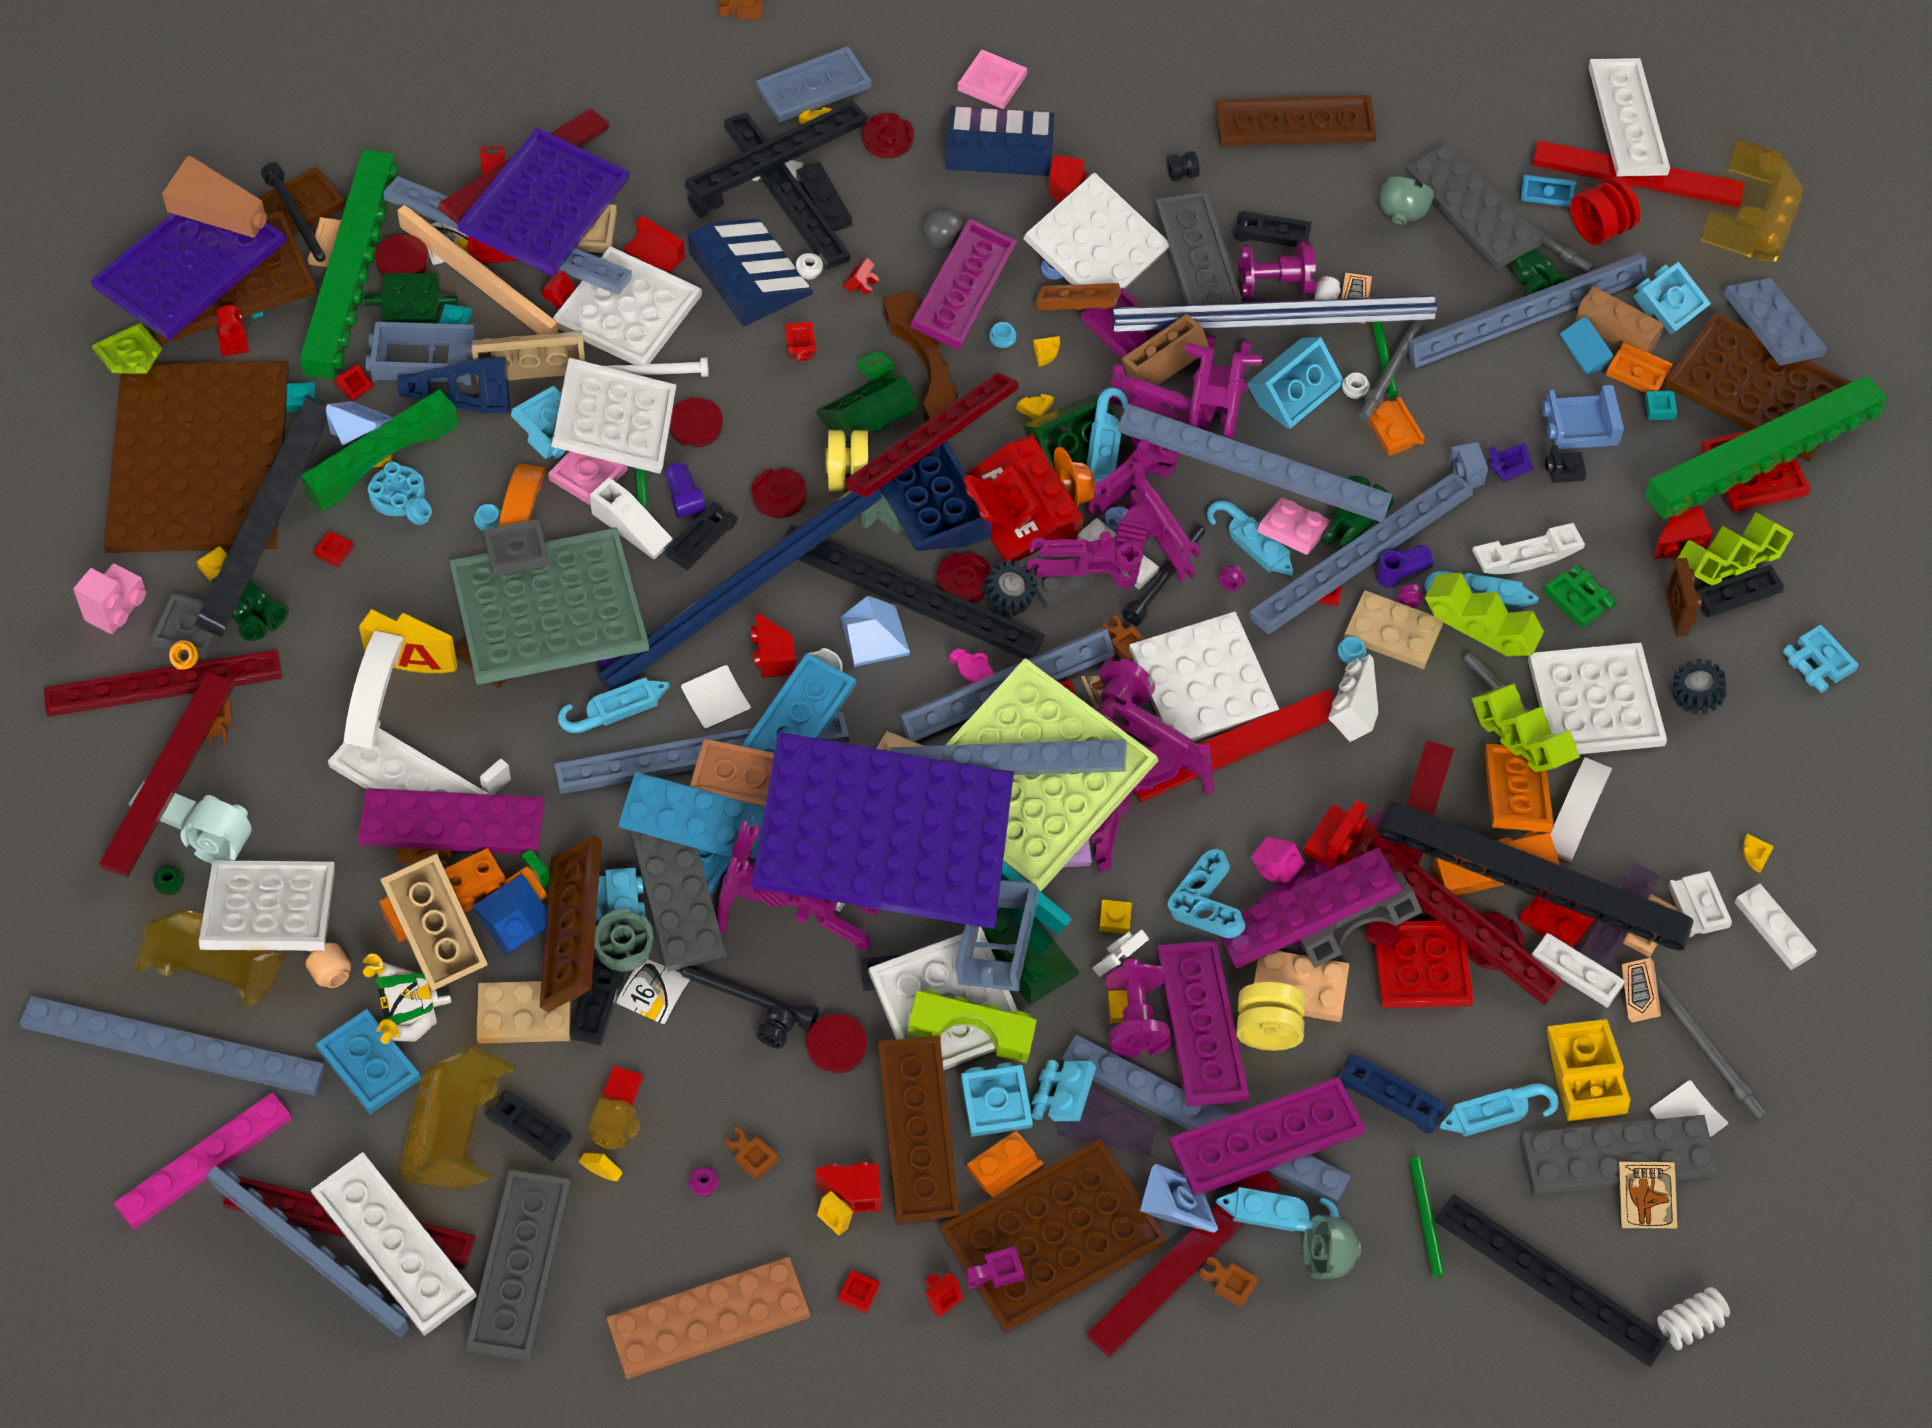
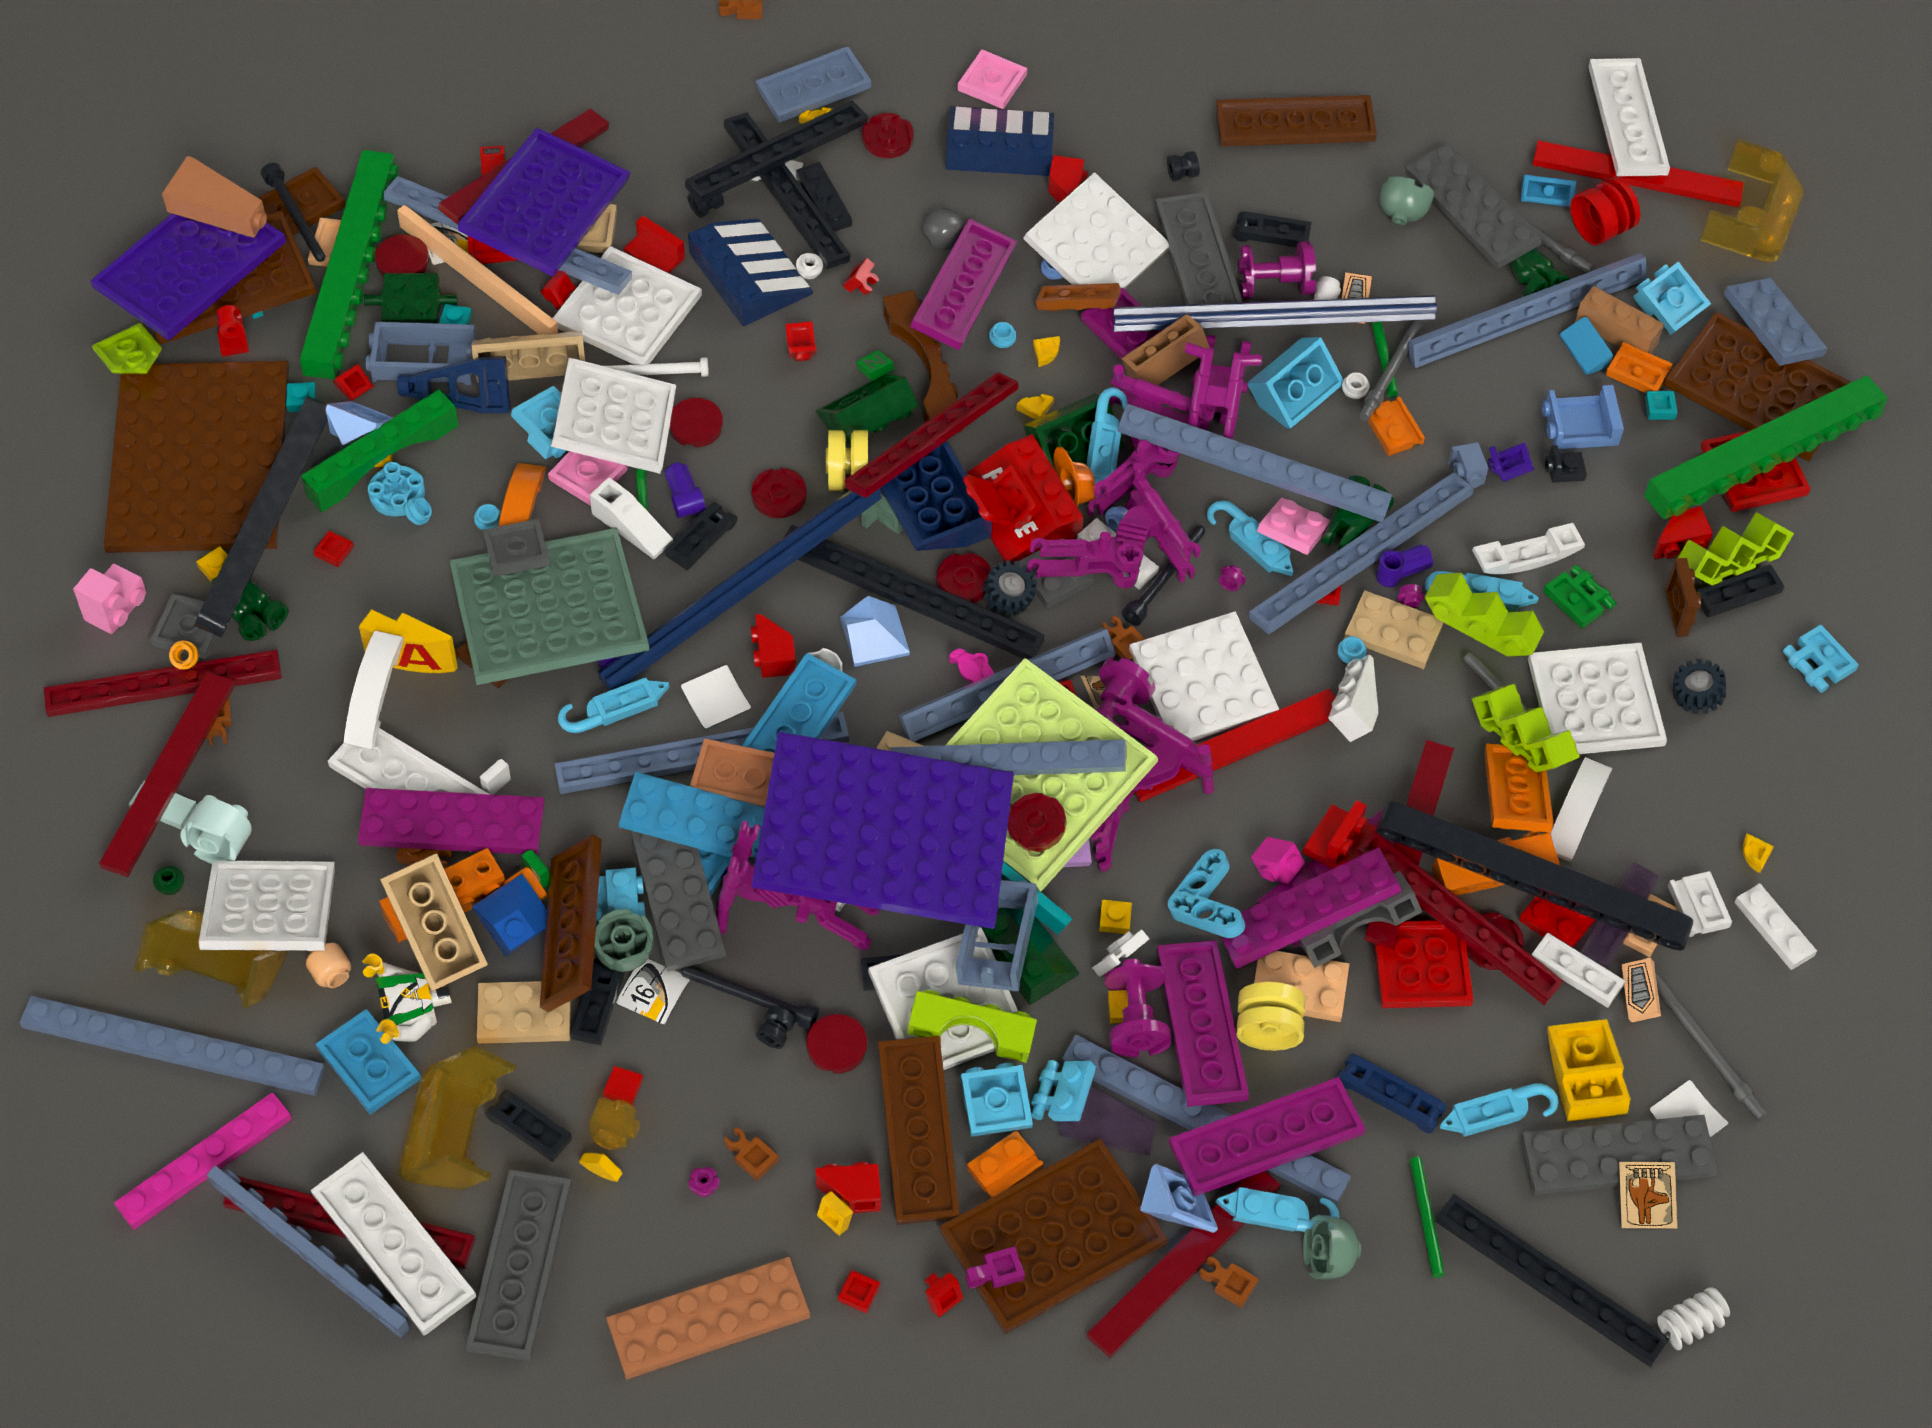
none -> dark red tile [1007,793,1067,852]

